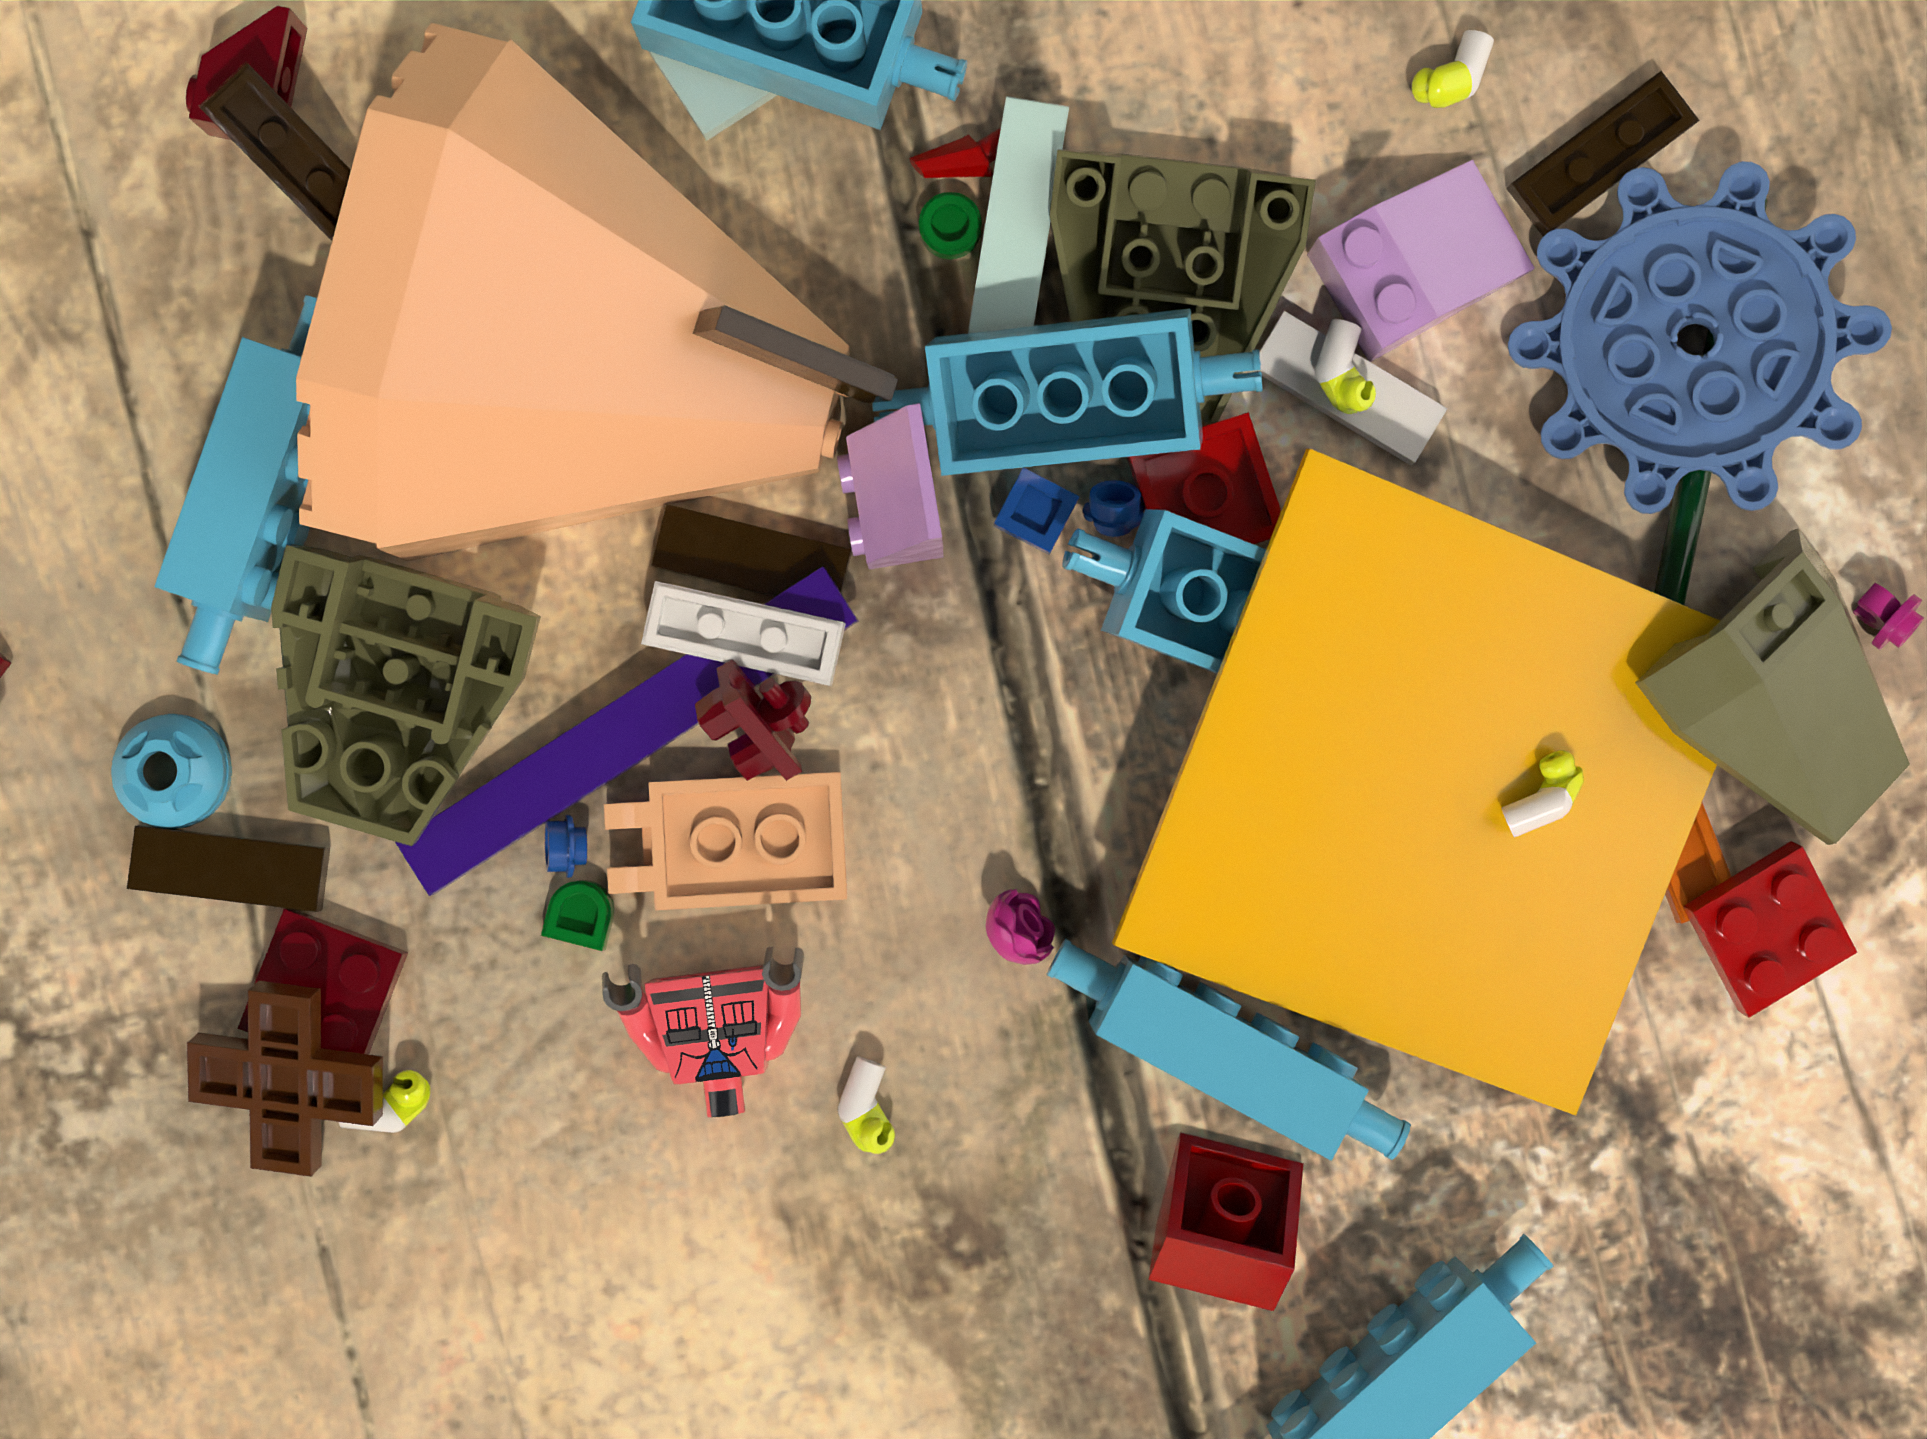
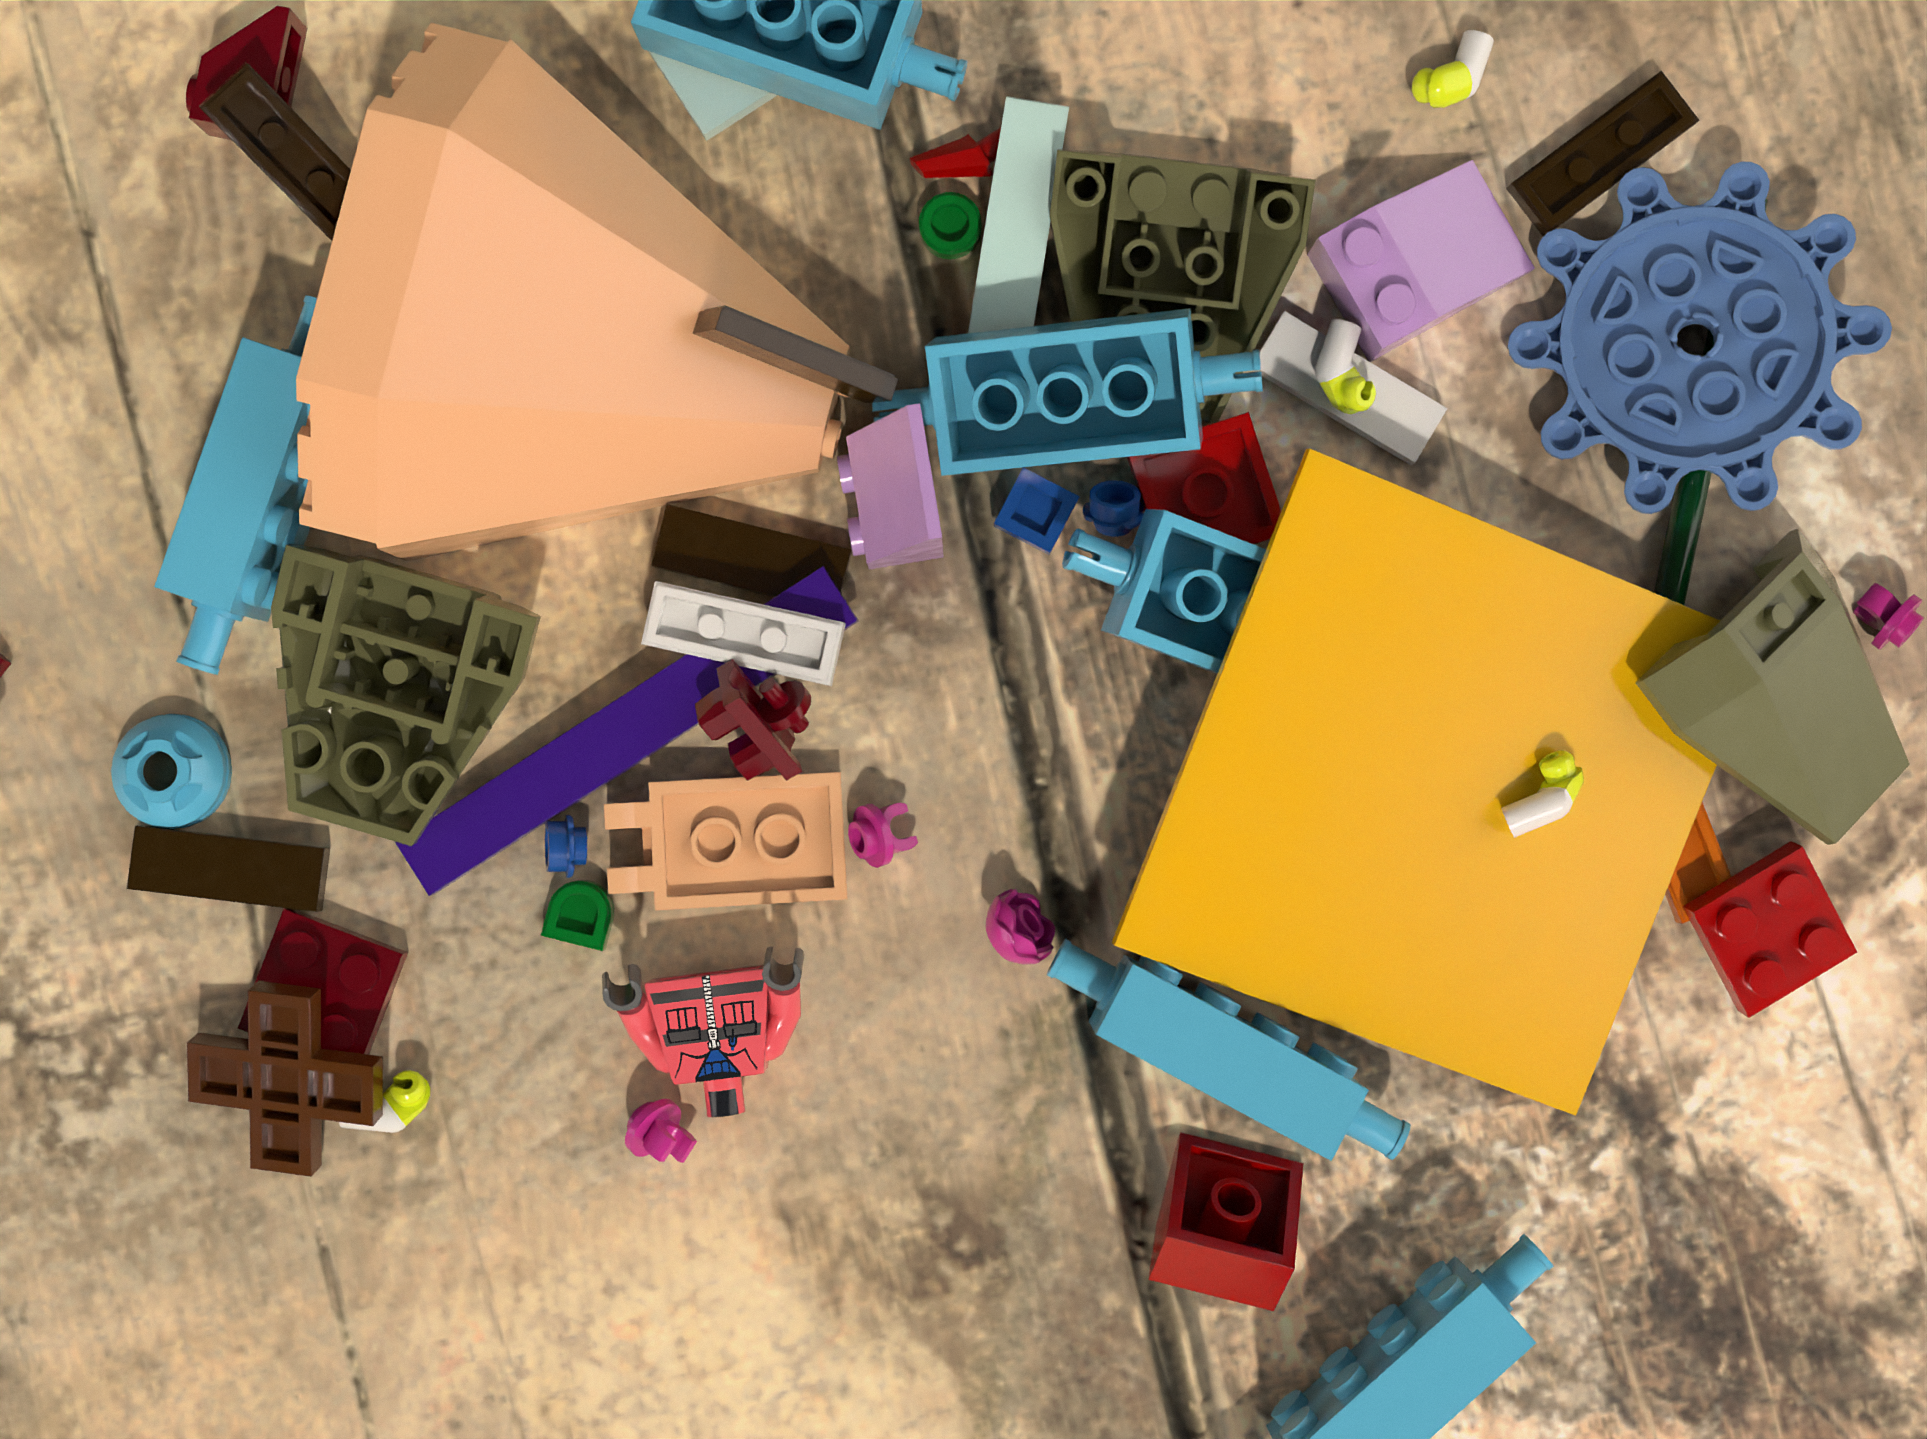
arm [837,1056,895,1154] -> none
none -> dark pink plate [625,1099,697,1163]
none -> dark pink plate [848,803,918,868]

